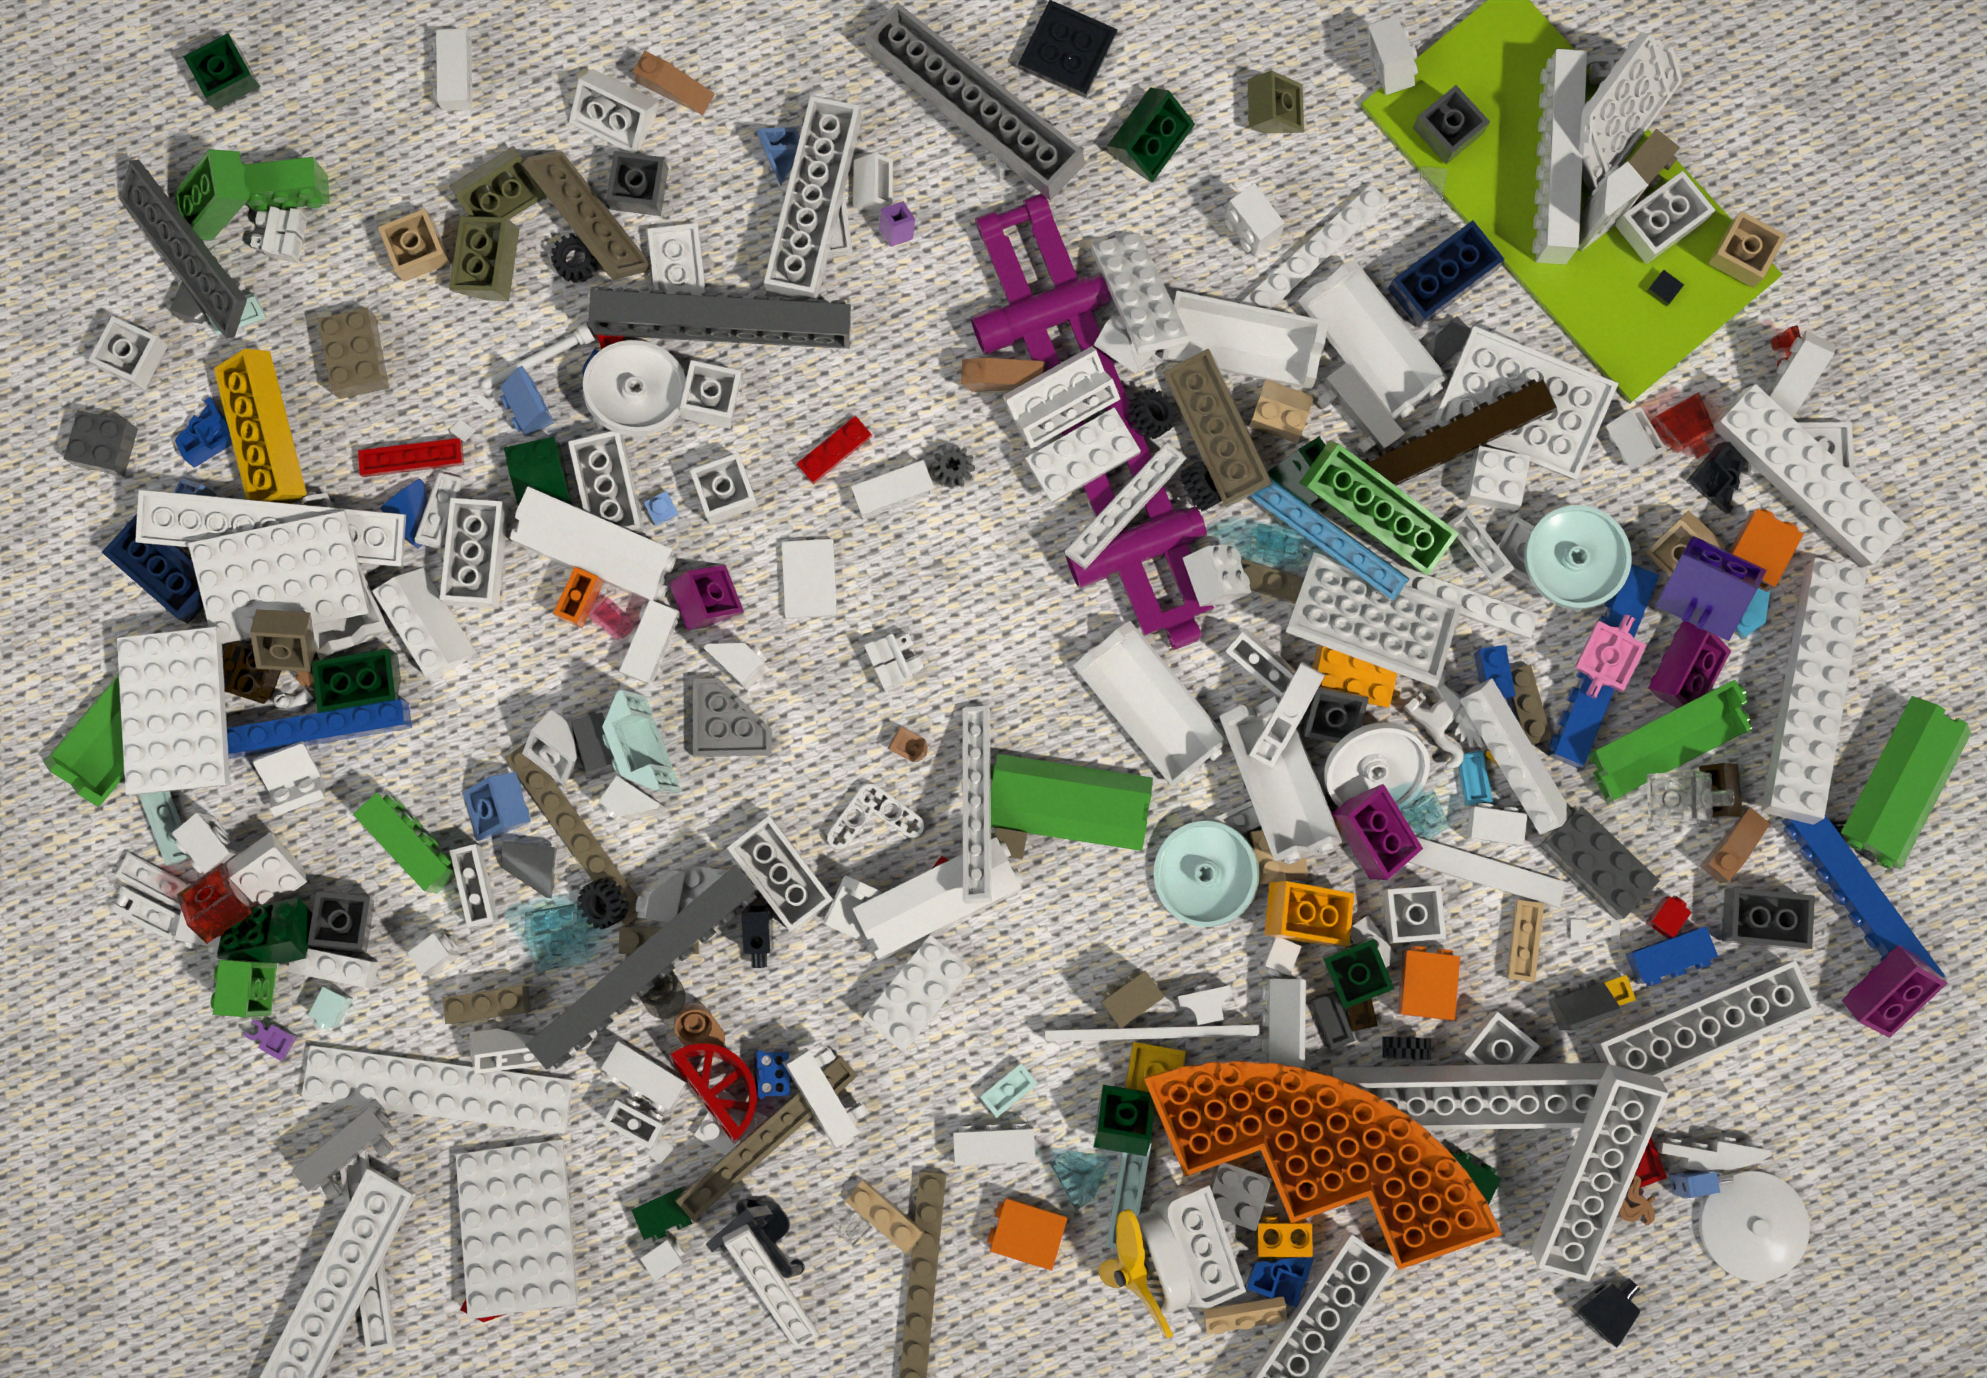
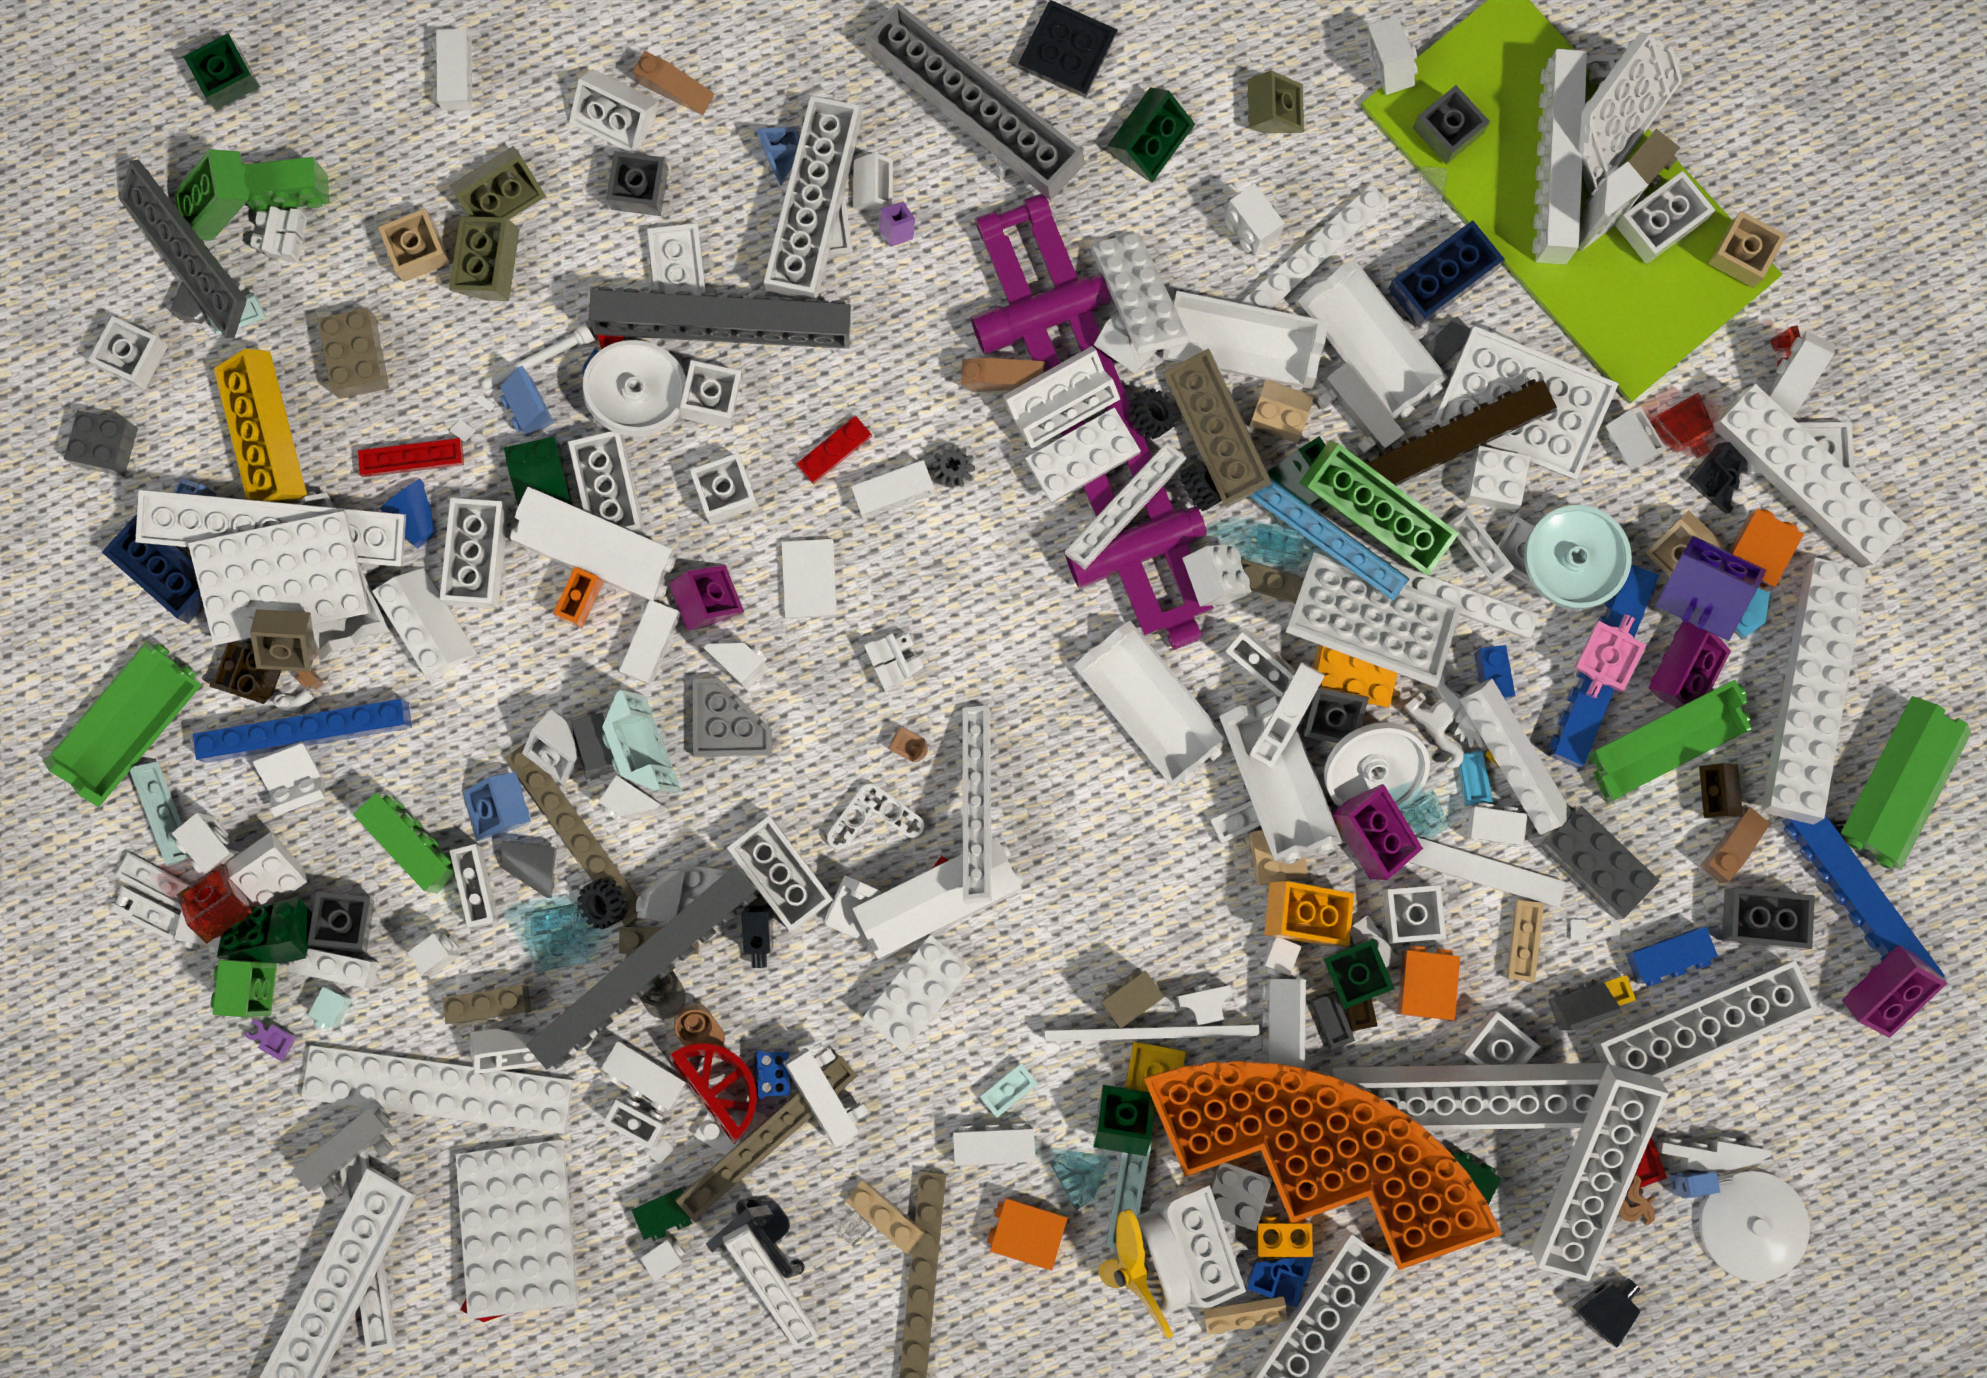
white plate [117,627,230,795] -> none
blue slope [175,397,232,468] -> none
dark green slope [311,649,401,713] -> none
white tile [415,472,464,549] -> none
dark tan plate [522,151,651,280] -> none
black tyre [551,233,599,283] -> none
clear pink brick [590,597,634,640] -> none
light blue plate [644,491,679,526] -> none
bright green panel [990,754,1153,851] -> none
dark tan brick [991,827,1027,860] -> none
light aqua dish [1153,821,1260,927] -> none
black tyre [1382,1036,1431,1060] -> none
dark tan plate [1511,664,1552,745] -> none
red brick [1645,896,1692,938] -> none
black tile [1646,270,1684,307] -> none
clear brick [1647,771,1735,829] -> none

